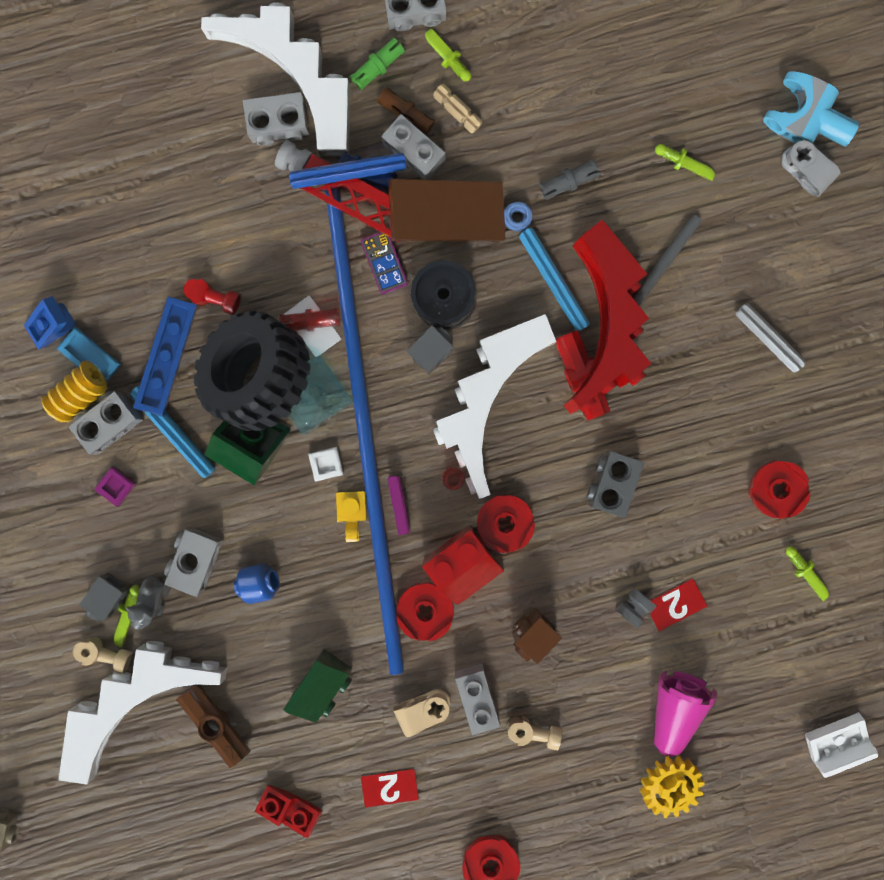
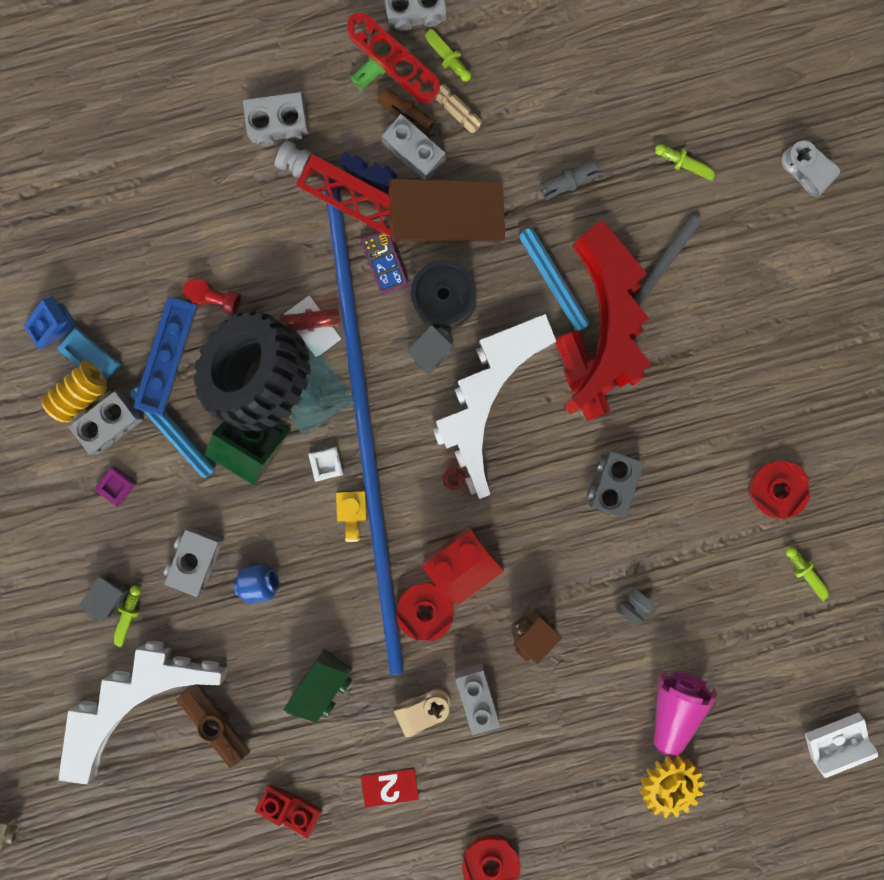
tan leg [73,637,132,674] -> none
dark grey animal [126,576,171,629] -> none
white arch [201,3,350,156] -> none
blue axle [289,153,406,189] -> none
magenta tile [387,475,411,536] -> none
red plate [477,495,535,553] -> none
medium blue plate [504,202,532,231] -> none
tan leg [507,715,562,751] -> none
red sticker [650,579,708,632] -> none
light grey axle [736,303,806,372] -> none
medium azure connector [763,71,859,147] -> none
none -> red beam [347,12,440,104]

